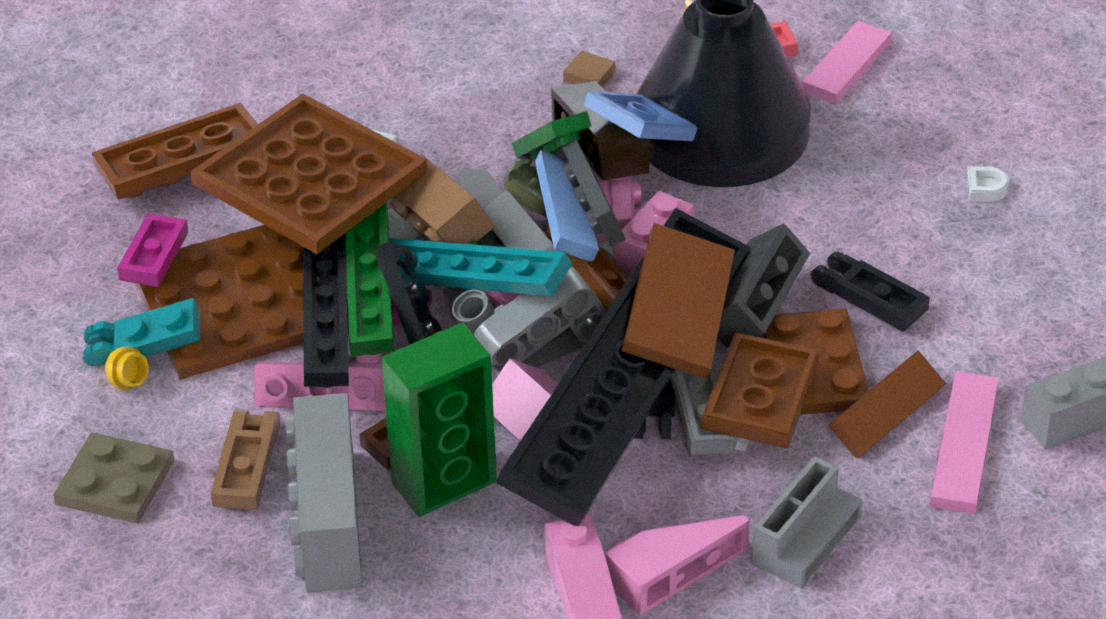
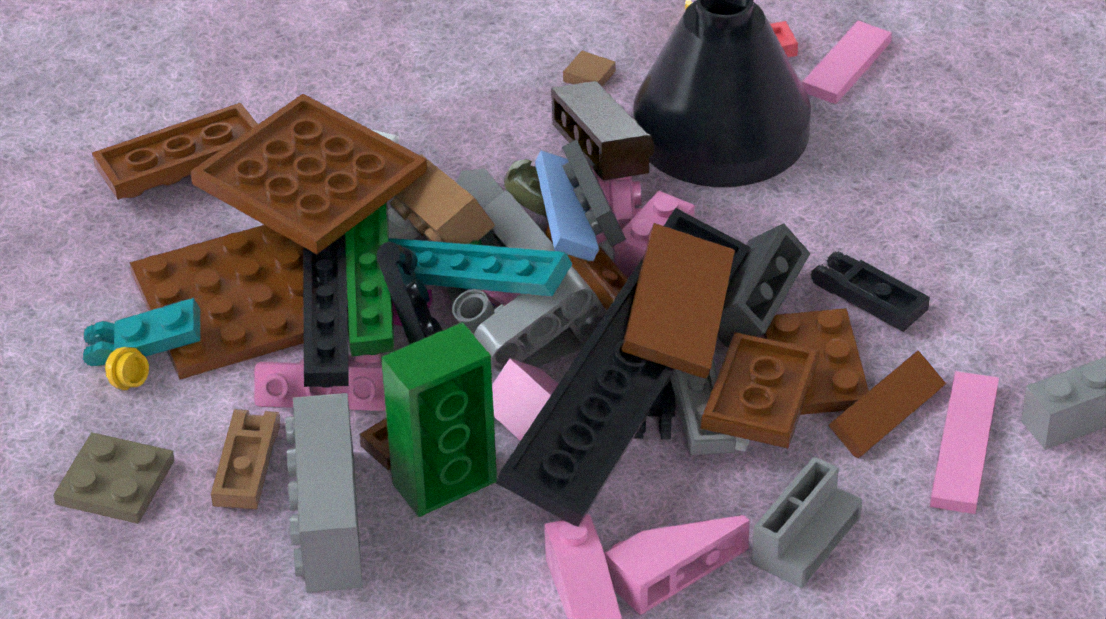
dark pink plate [117,213,189,287] -> none
green plate [512,111,592,161] -> none
medium blue tile [583,91,698,141] -> none
white tile [966,166,1009,202] -> none

